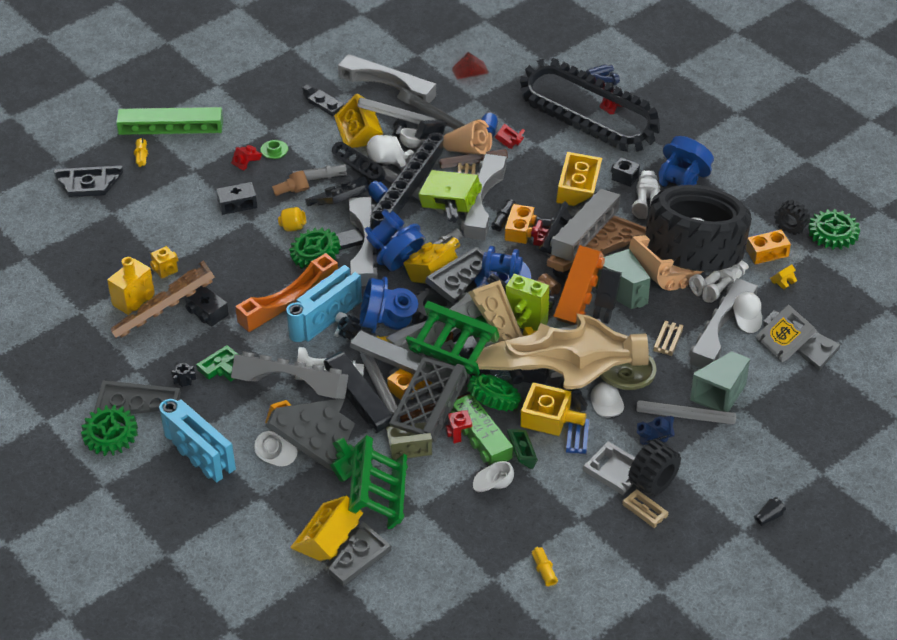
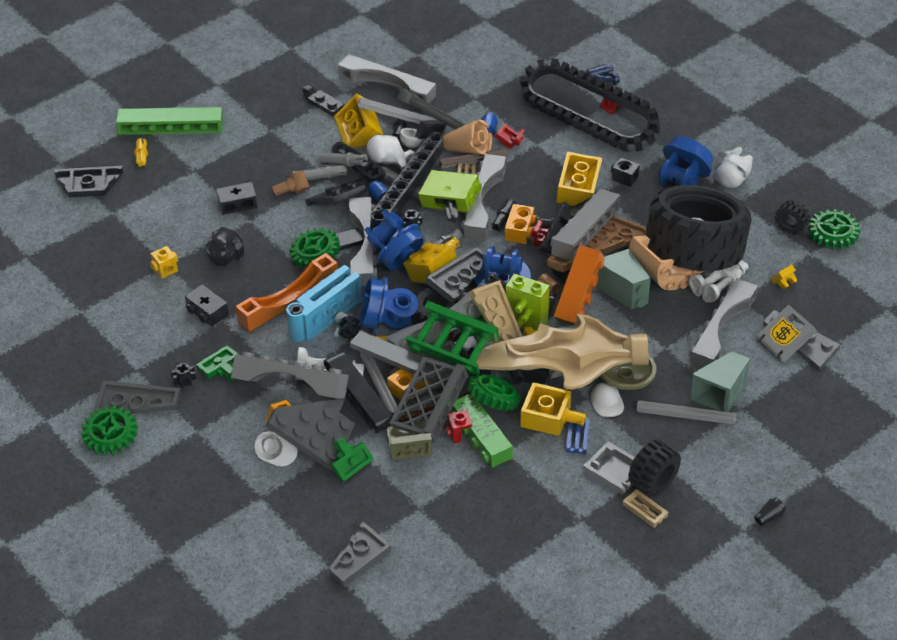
yellow brick [107,257,155,315] -> none
medium nougat wing [111,260,215,338] -> none
medium azure hinge [159,399,236,482] -> none
red bracket [231,145,262,170] -> none
bright green piece [261,140,288,159] -> none
yellow head [278,207,306,232] -> none
yellow slope [290,495,363,561] -> none
green fence [349,435,408,529] -> none
clear red slope [452,52,489,79] -> none
white cap [473,461,514,492] -> none
dark green slope [507,429,538,469] -> none
yellow axle [532,547,558,587] -> none
black axle [561,382,588,412] -> none
black hinge [593,268,622,324] -> none
white piece [632,171,660,219] -> none
dark blue hips [637,416,674,445] -> none
tan tile [653,321,683,356] -> none
white cap [733,292,762,333] -> none
light orange brick [746,230,791,264] -> none
none -> black helmet [205,227,244,266]
none -> light grey pin [318,152,368,167]
none -> black gear [401,210,423,228]
none -> white piece [713,147,753,188]

